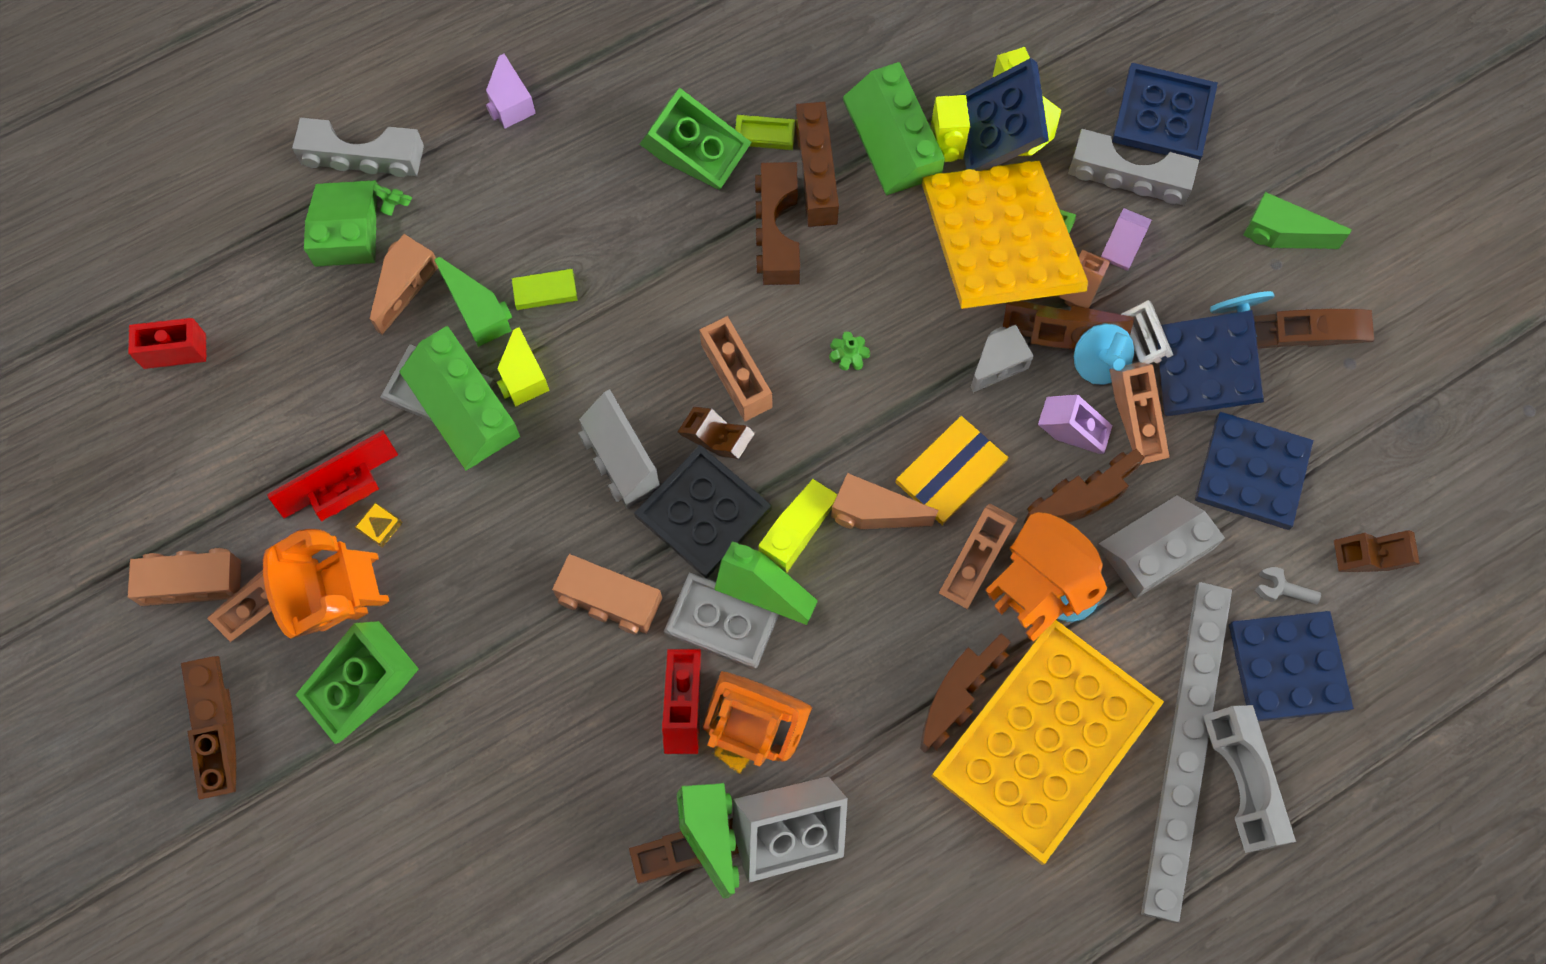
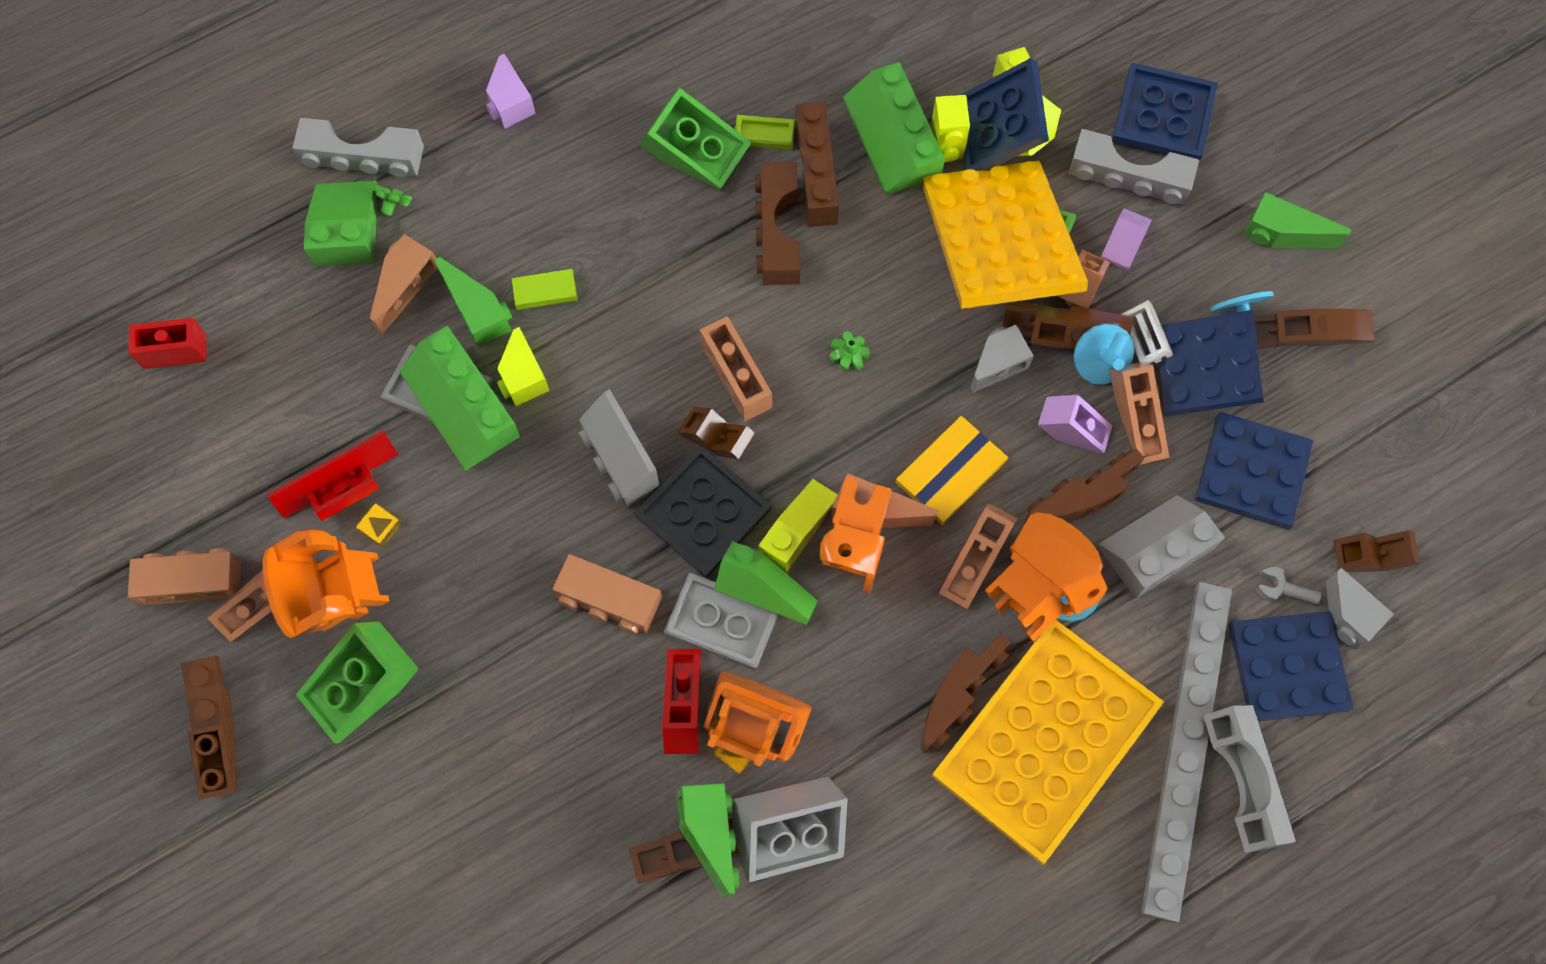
none -> orange piece [820,476,892,595]
none -> light grey slope [1326,568,1394,649]

